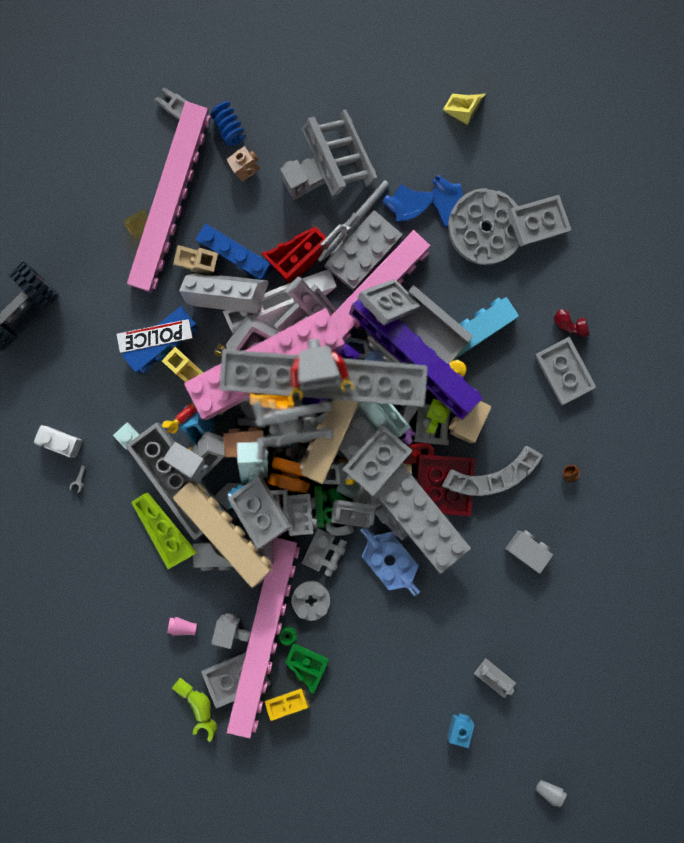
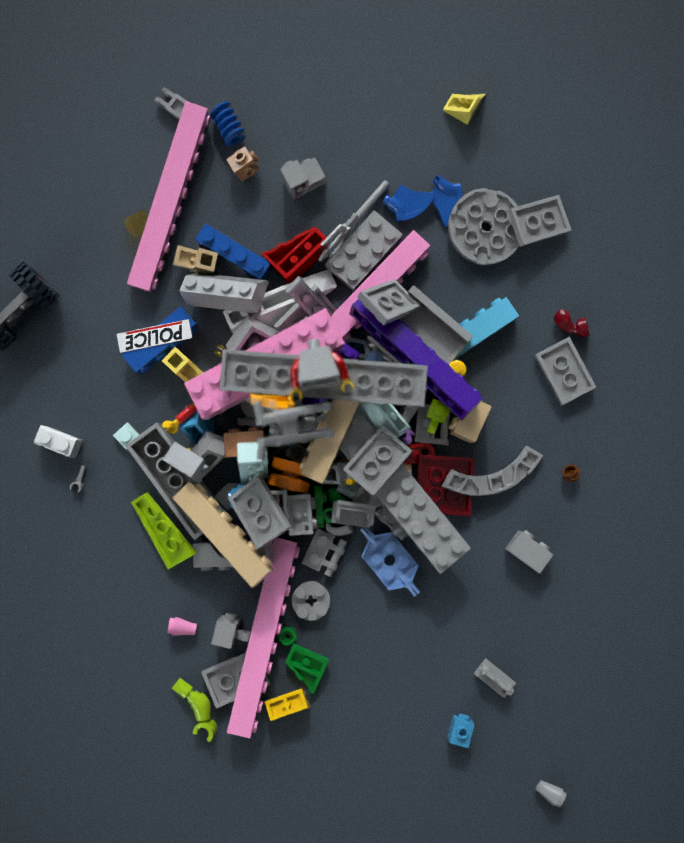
light grey fence [301,110,377,196] -> none

